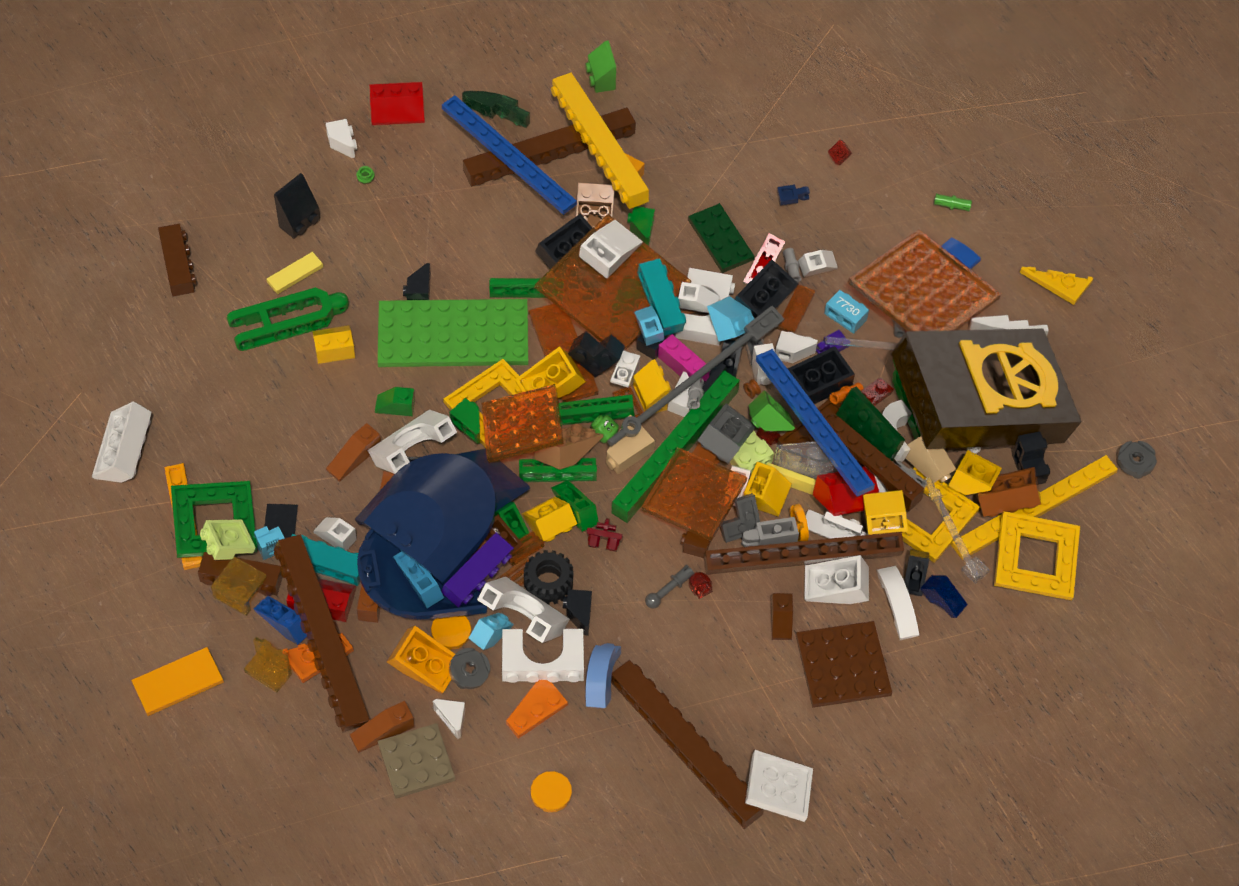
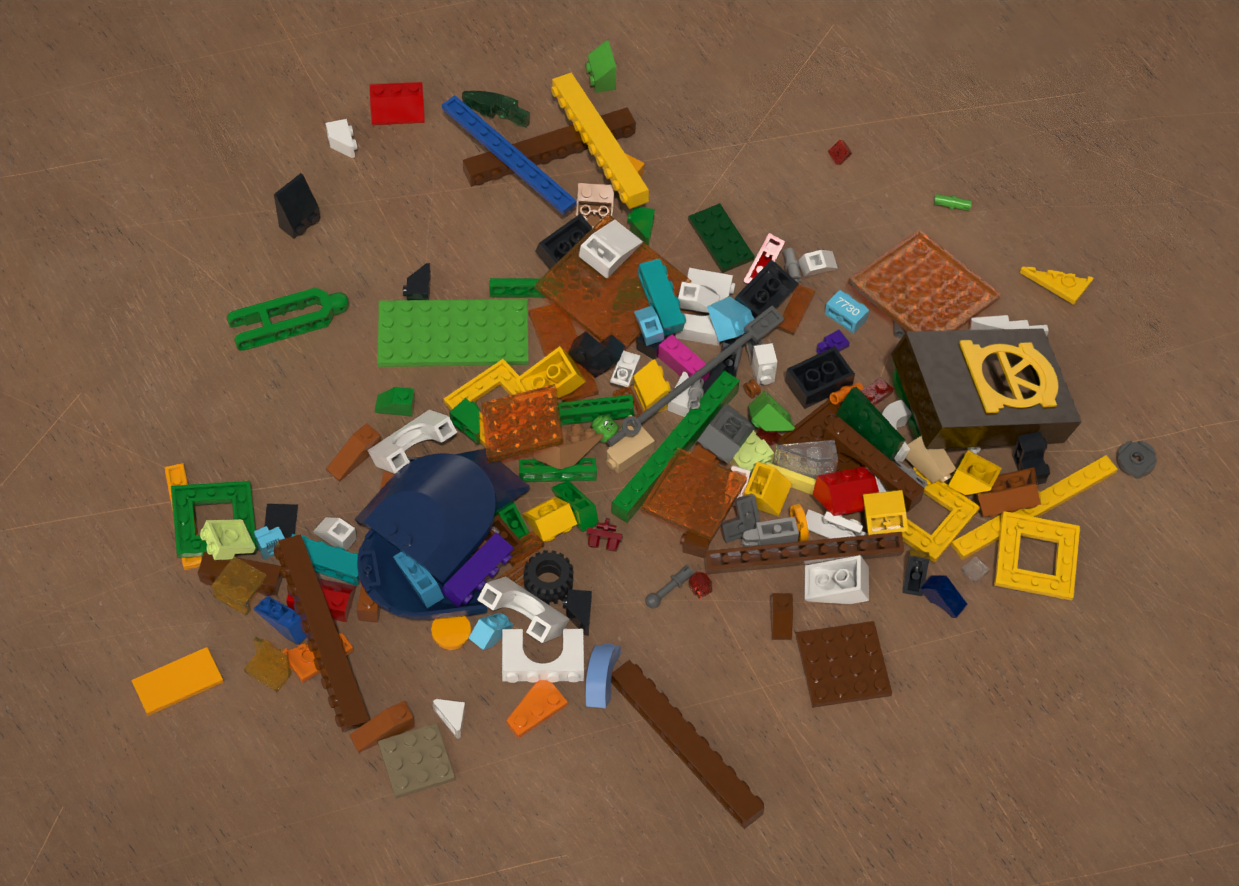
white slope [92,401,152,483] -> none
reddish brown brick [158,223,197,297] -> none
light yellow tile [267,252,323,294] -> none
yellow slope [312,325,355,364] -> none
bright green plate [356,166,375,183] -> none
light orange slope [387,626,455,693] -> none
dark grey plate [449,648,490,689] -> none
light orange tile [531,771,572,813] -> none
white plate [745,750,813,822] -> none
blue plate [756,349,875,497] -> none
white slope [775,331,818,363] -> none
dark blue plate [777,184,810,205] -> none
clear bar [825,337,898,350] -> none
white slope [876,566,919,640] -> none
clear bar [925,477,981,580] -> none
blue slope [940,237,981,270] -> none

